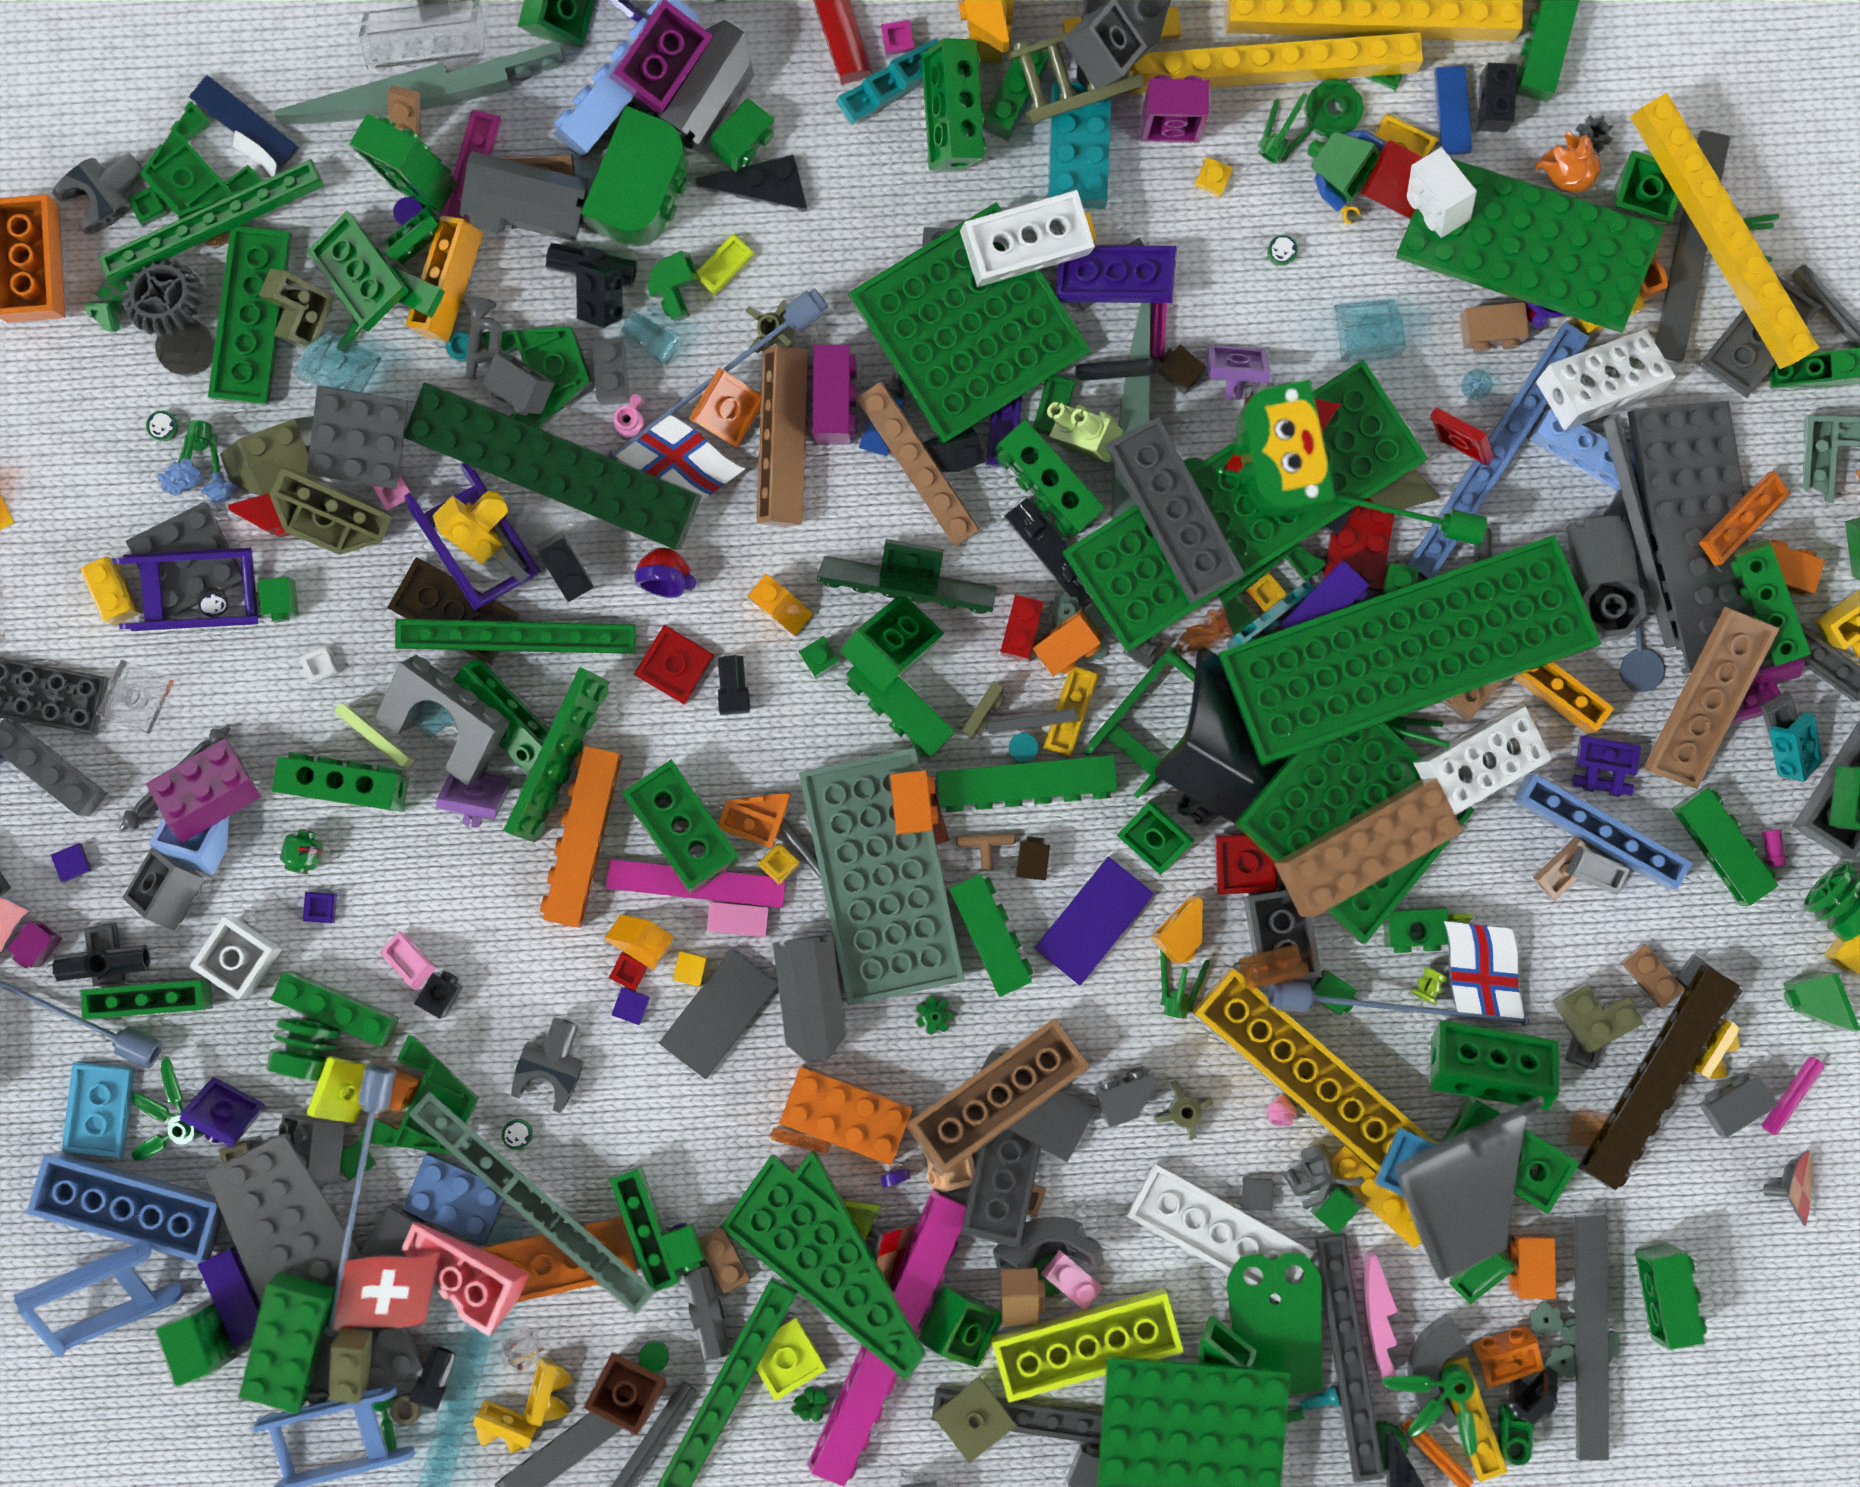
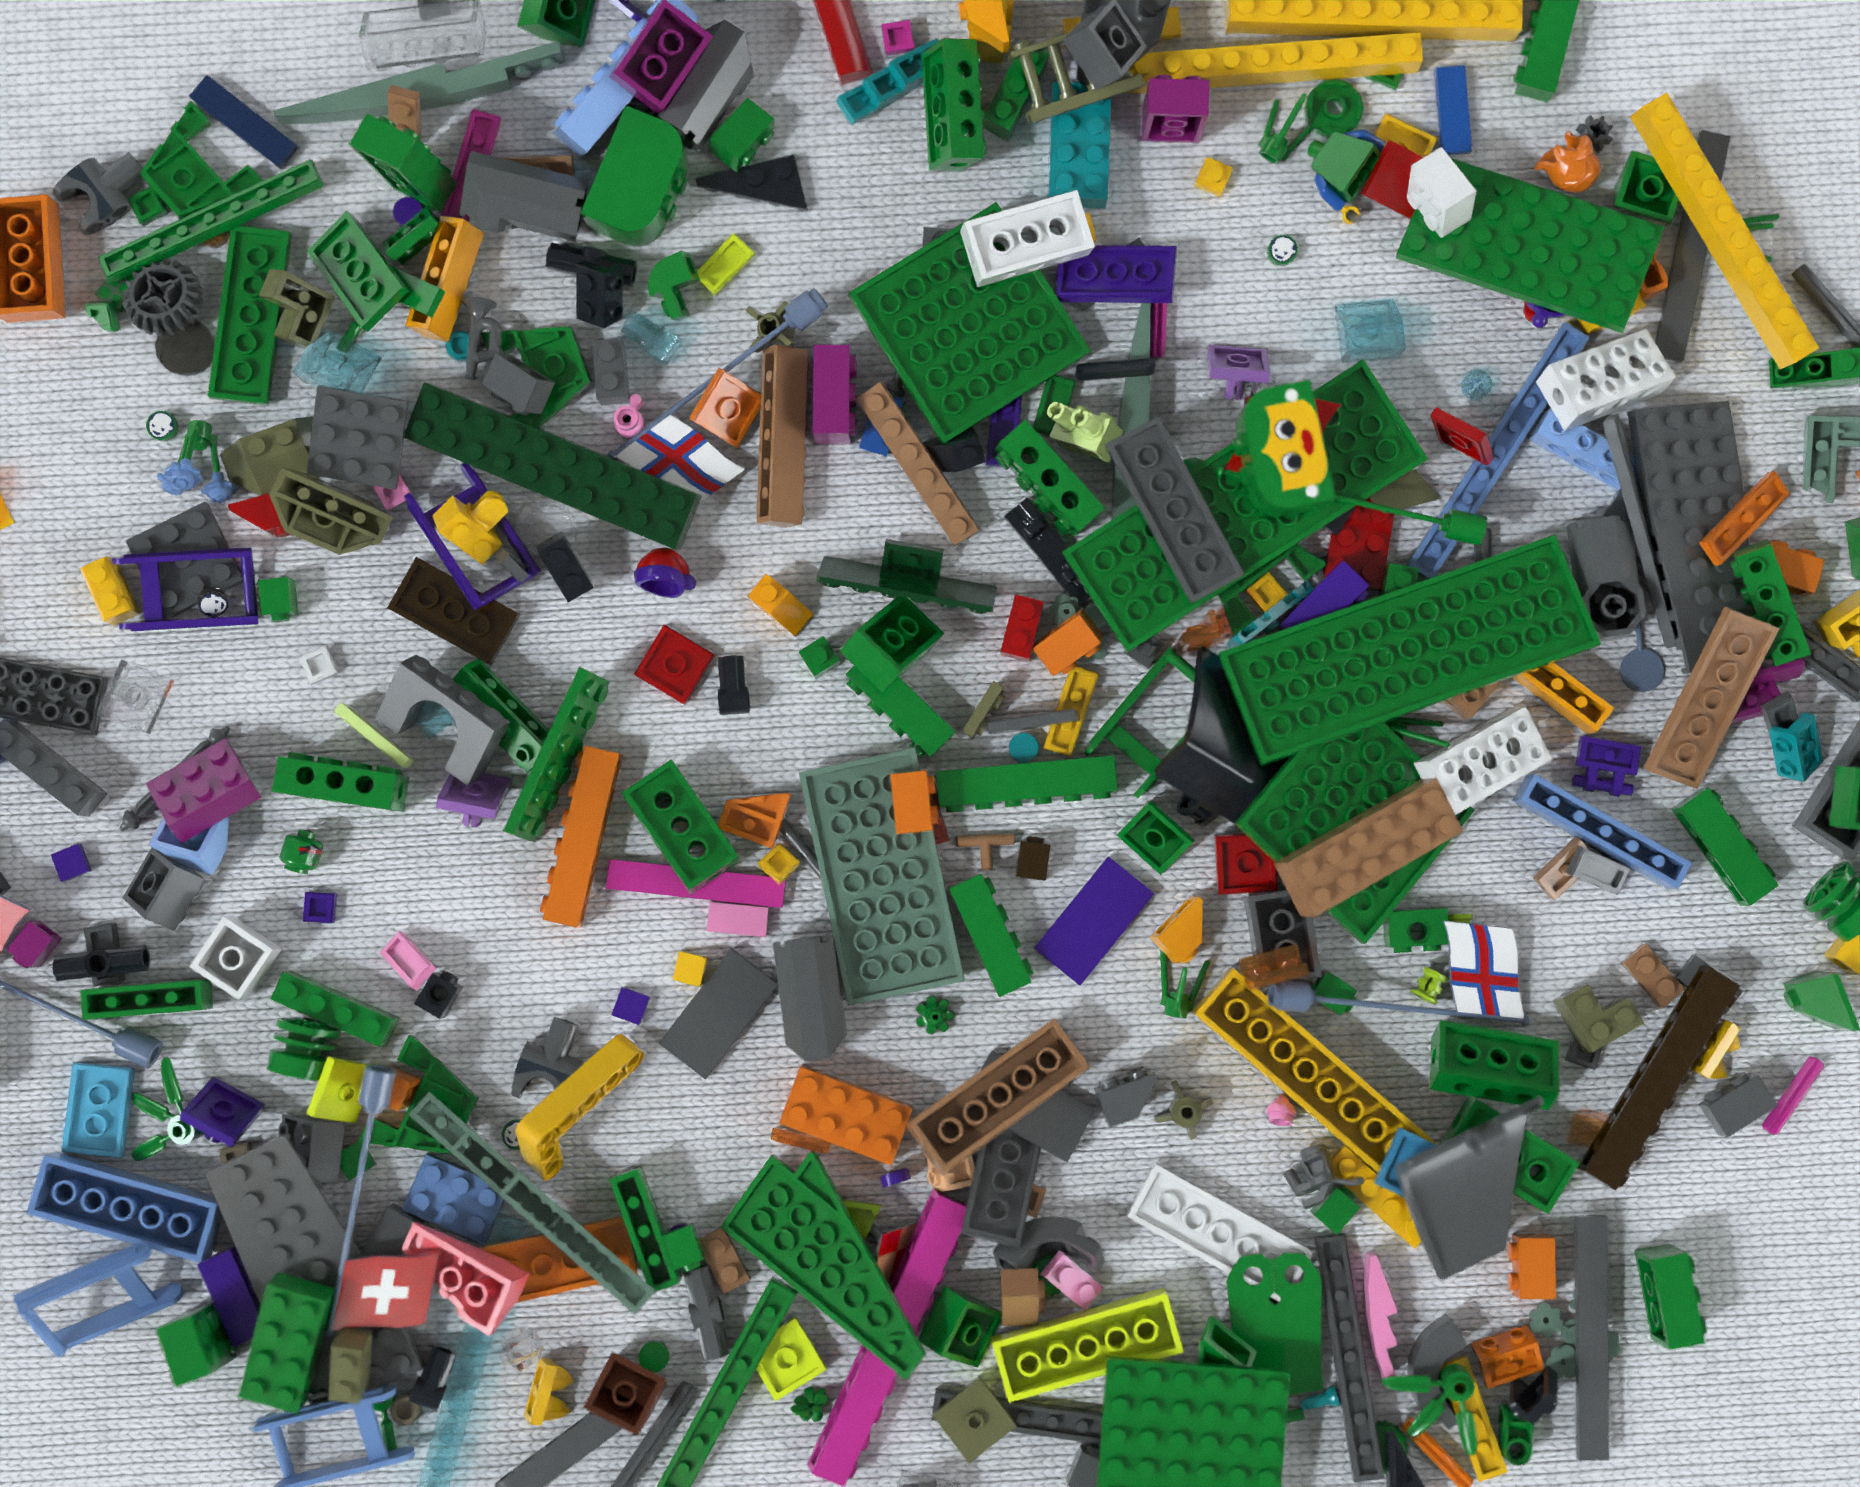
white sticker [232,131,277,177] -> none
green tile [395,619,636,654] -> none
yellow tile [472,1399,539,1454] -> none
light orange slope [604,914,674,971] -> none
red tile [609,951,648,992] -> none
dark brown brick [1158,344,1207,395] -> none
dark grey tile [1241,1178,1273,1211] -> none
green tile [1449,1252,1515,1305] -> none
medium nougat brick [1460,302,1529,352] -> none
black brick [1477,62,1517,133] -> none
dark grey tile [1699,275,1822,398] -> none
dark pink pin [1762,830,1789,867] -> none
shield [1763,1150,1812,1226] -> none
none -> yellow beam [516,1034,645,1181]

